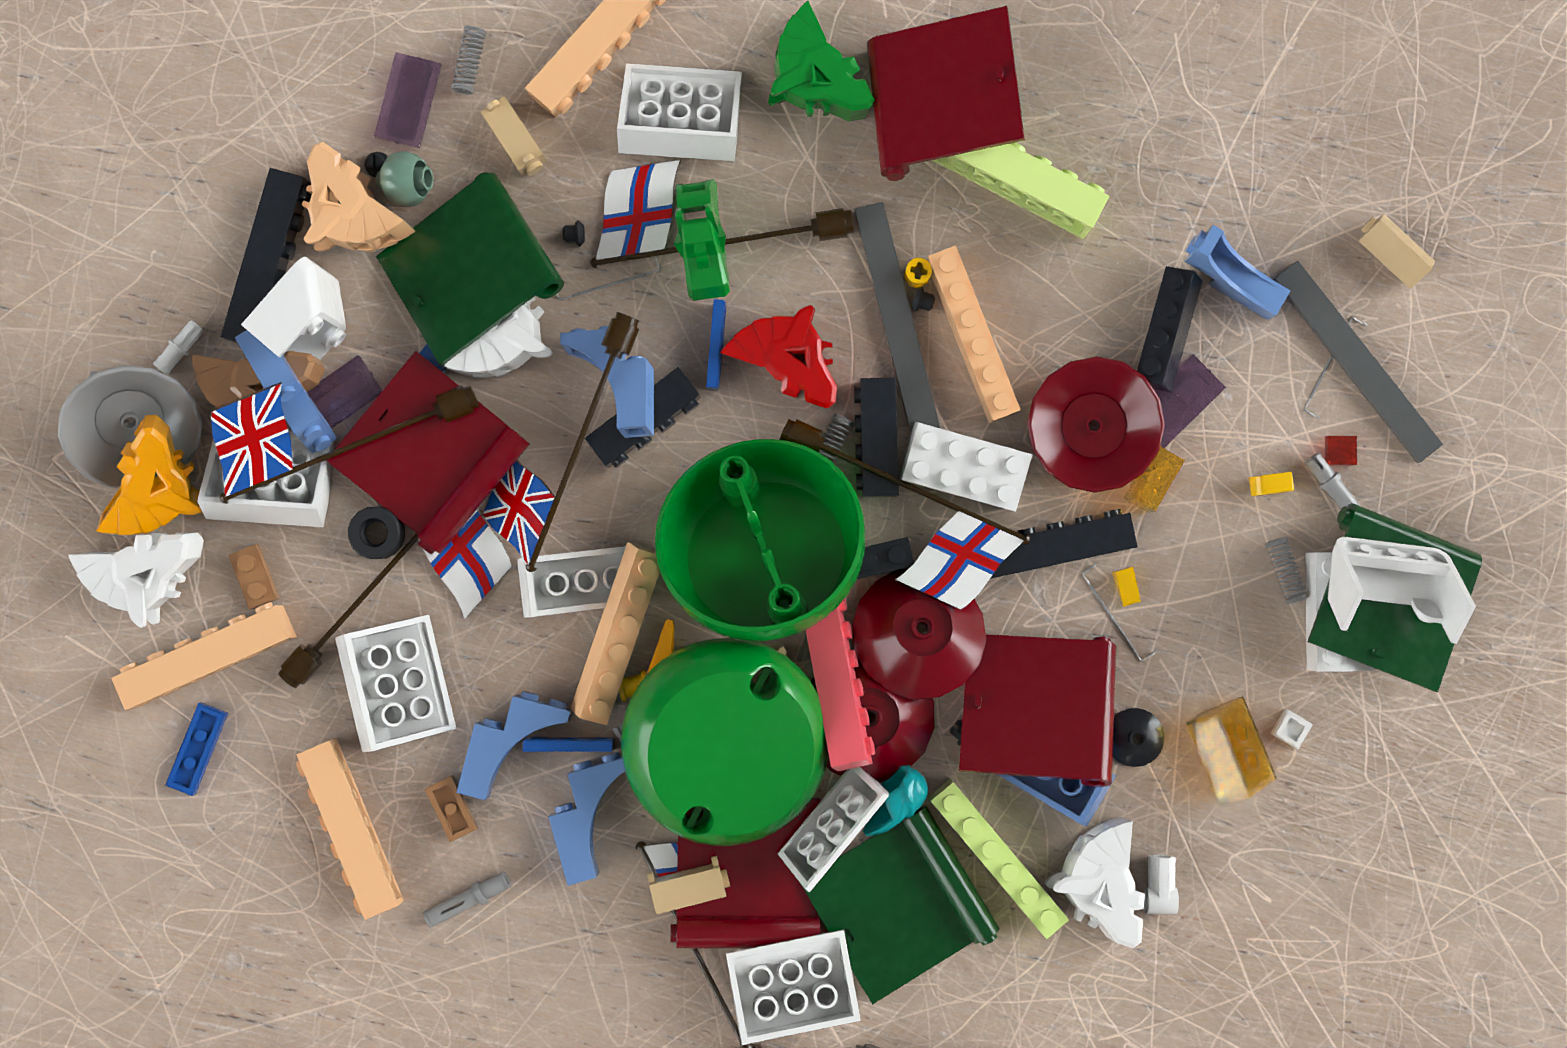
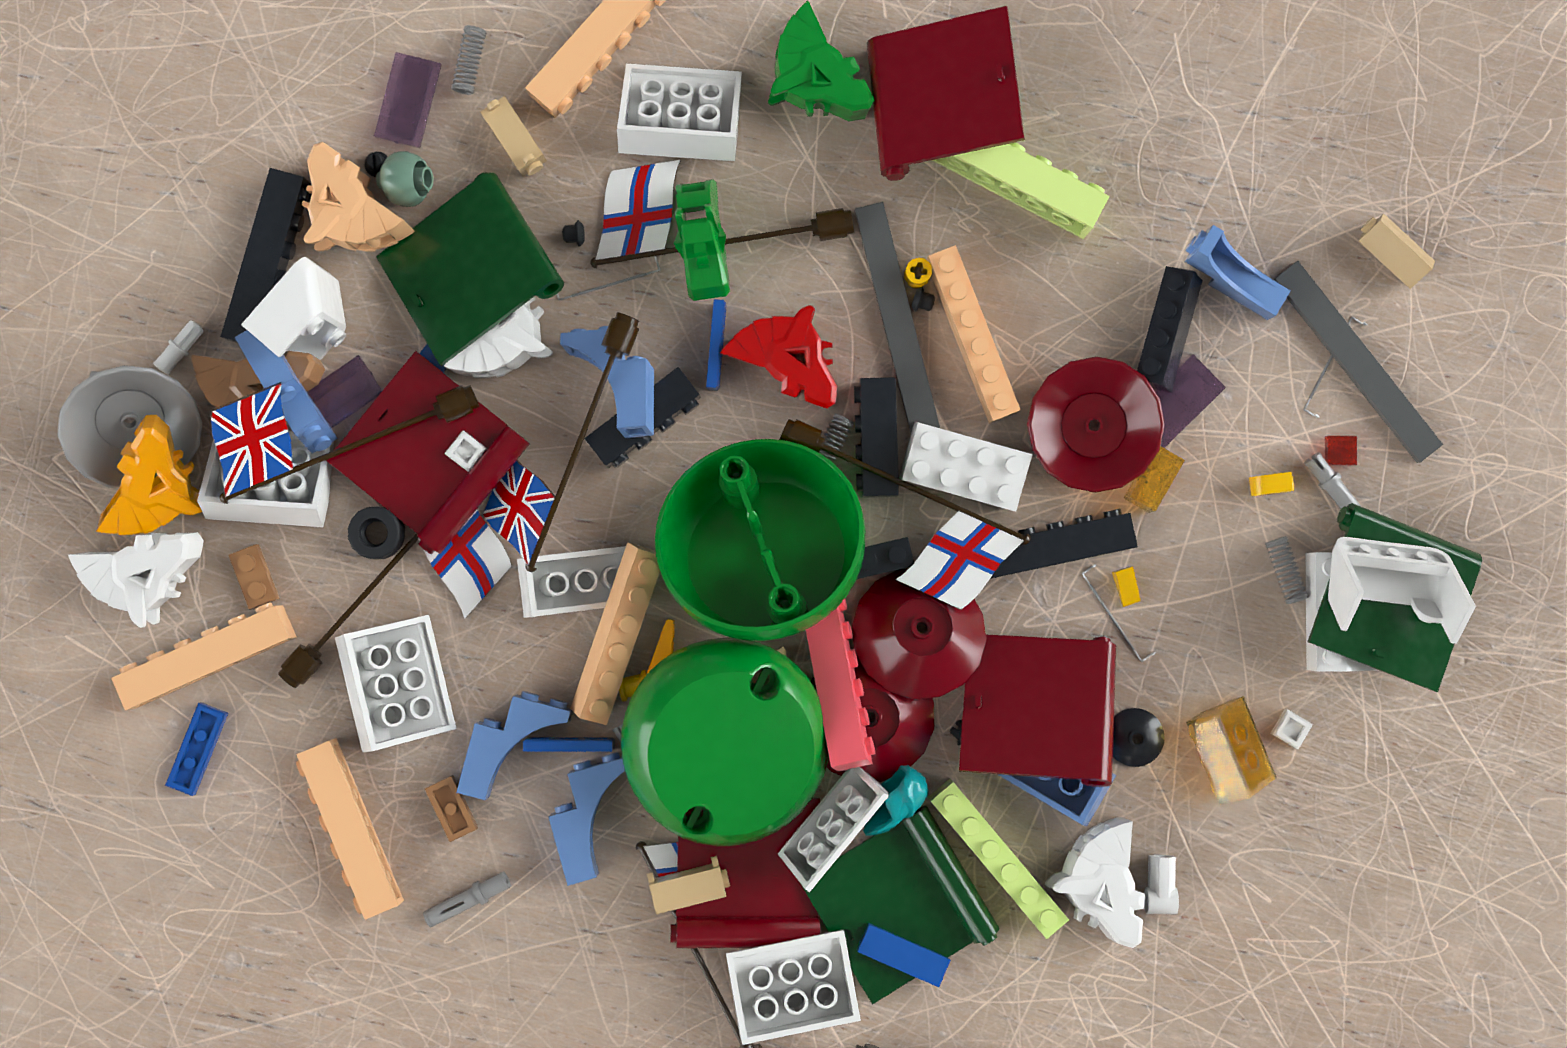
none -> white tile [445,430,487,472]
none -> blue tile [857,923,951,987]

